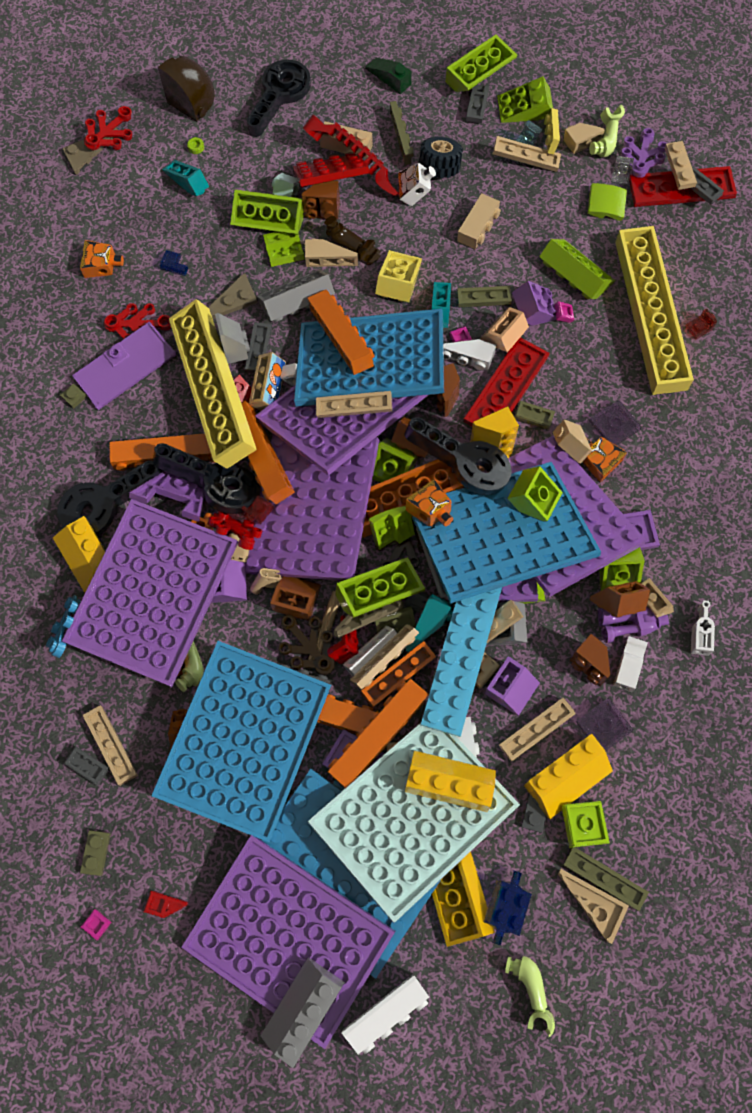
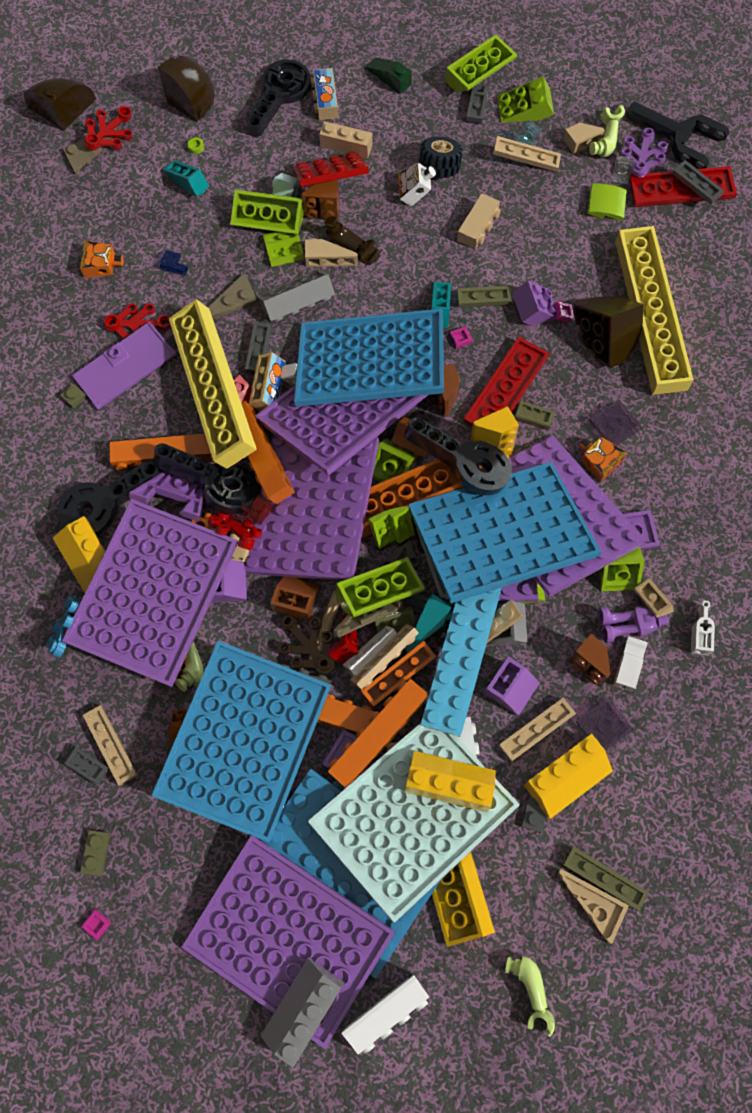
red tile [143,891,189,918] -> none
light grey slope [215,313,250,364] -> none
tan piece [250,568,281,594] -> none
red piece [303,114,399,197] -> none
orange brick [307,289,374,375] -> none
tan plate [316,391,392,418] -> none
light yellow slope [375,250,422,302] -> none
olive plate [390,101,414,165] -> none
orange torso [406,479,453,526] -> none
white slope [444,339,496,371] -> none
tan piece [475,652,500,689] -> none
light nougat slope [480,307,529,352] -> none
clear blue plate [484,870,532,946] -> none
lime slope [507,466,563,522] -> none
lime slope [539,239,616,300] -> none
light yellow plate [544,108,560,155] -> none
tan slope [553,420,592,464] -> none
lime plate [562,801,610,848] -> none
dark orange slope [590,581,650,618] -> none
tan plate [665,141,697,190] -> none
clear red bracket [685,309,717,340] -> none
none -> dark brown brick [24,78,96,131]
none -> brick [311,68,339,120]
none -> dark brown brick [573,296,644,368]
none -> black piece [626,101,730,169]

